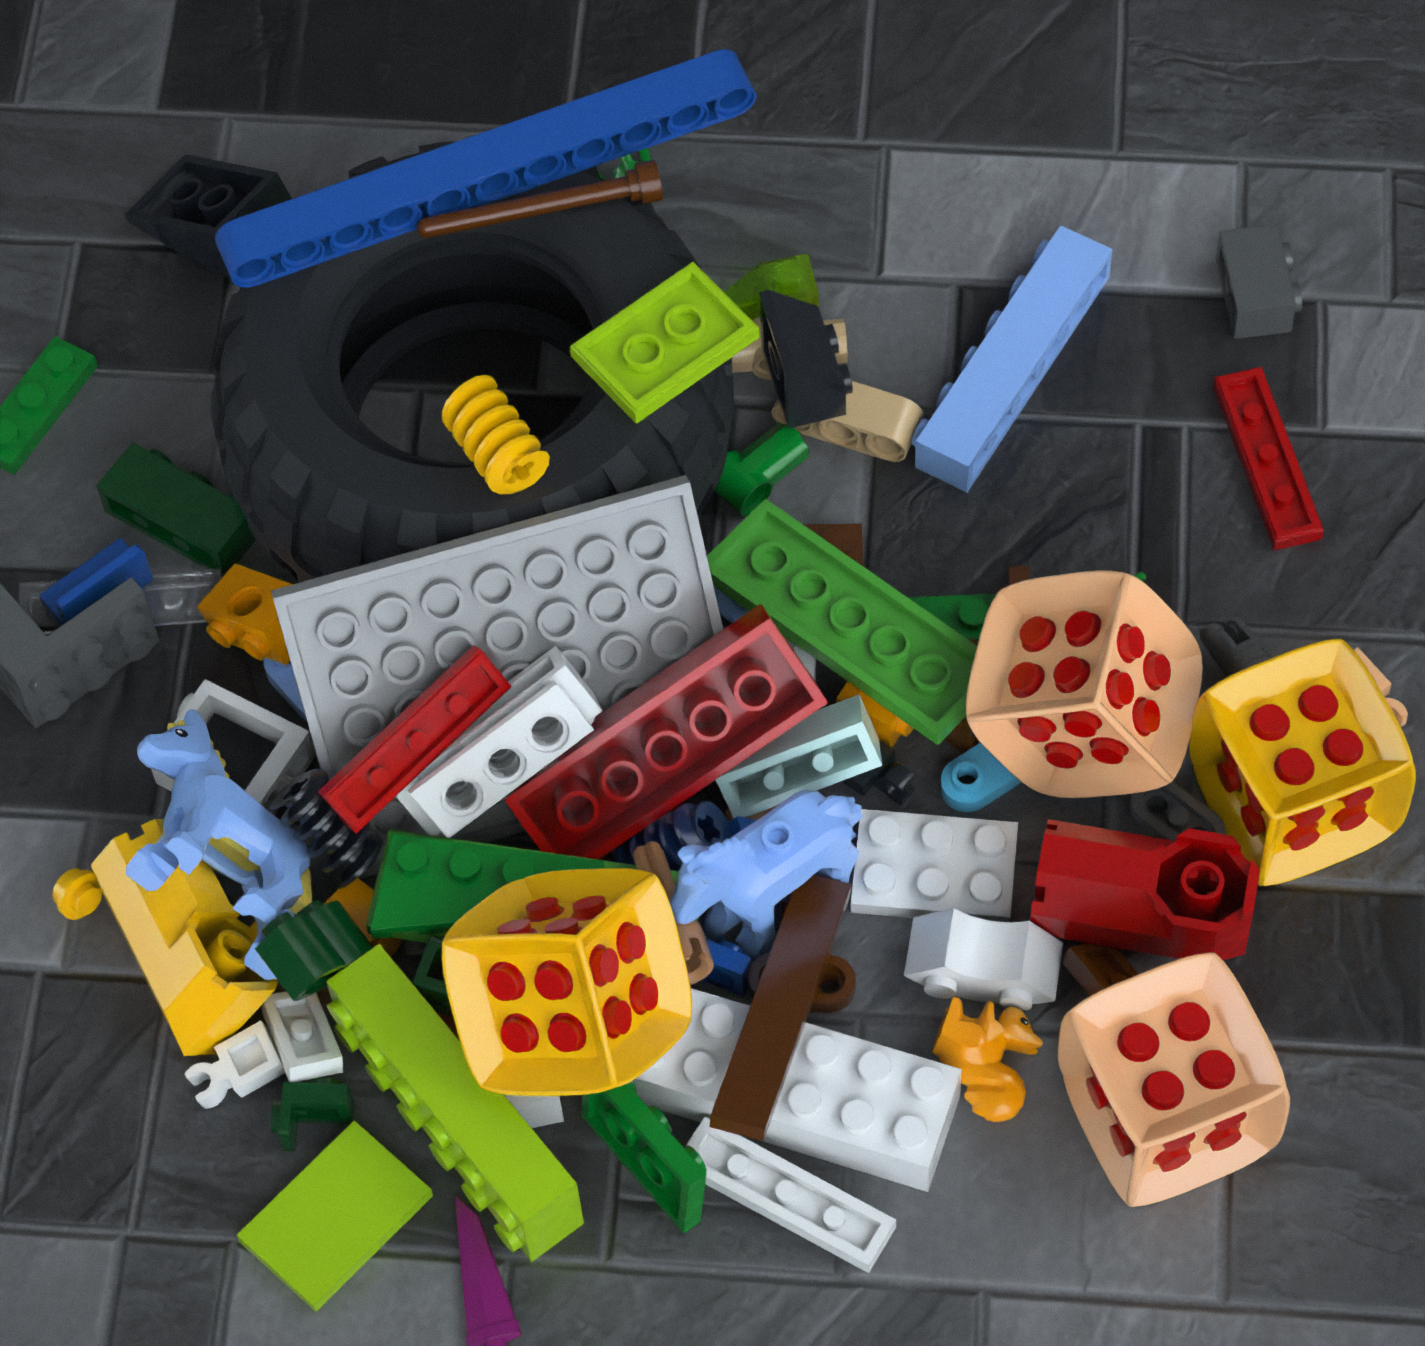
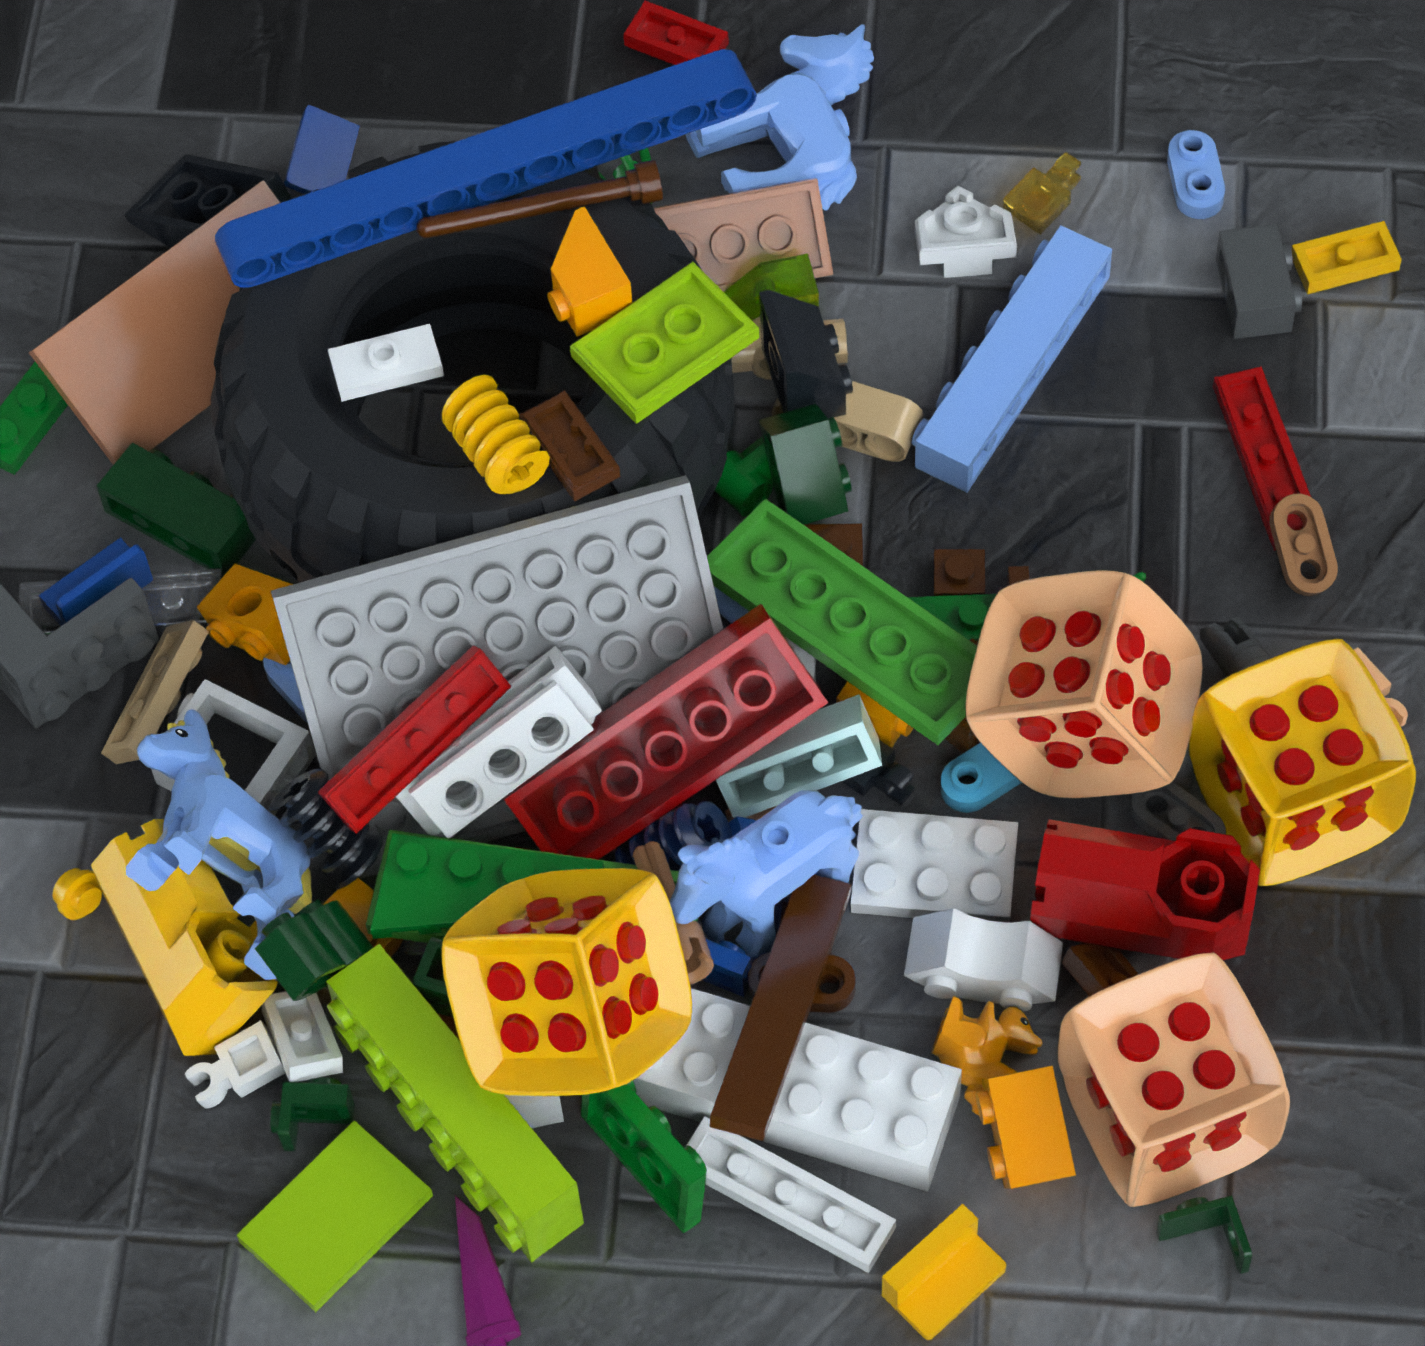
none -> nougat tile [29,180,280,465]
none -> tan plate [101,620,209,764]
none -> blue panel [284,105,360,194]
none -> white plate [328,324,444,402]
none -> reddish brown plate [519,391,621,502]
none -> light orange slope [547,206,633,337]
none -> red plate [624,0,729,65]
none -> nougat tile [654,178,833,295]
none -> light blue animal [686,24,874,211]
none -> dark green brick [759,404,852,525]
none -> yellow panel [882,1204,1006,1340]
none -> white plate [915,186,1017,278]
none -> reddish brown plate [934,549,985,596]
none -> light orange brick [976,1066,1076,1189]
none -> clear yellow plate [1003,152,1081,235]
none -> dark green bracket [1156,1195,1252,1274]
none -> light blue plate [1167,130,1225,219]
none -> medium nougat plate [1269,493,1338,596]
none -> yellow plate [1291,221,1402,294]

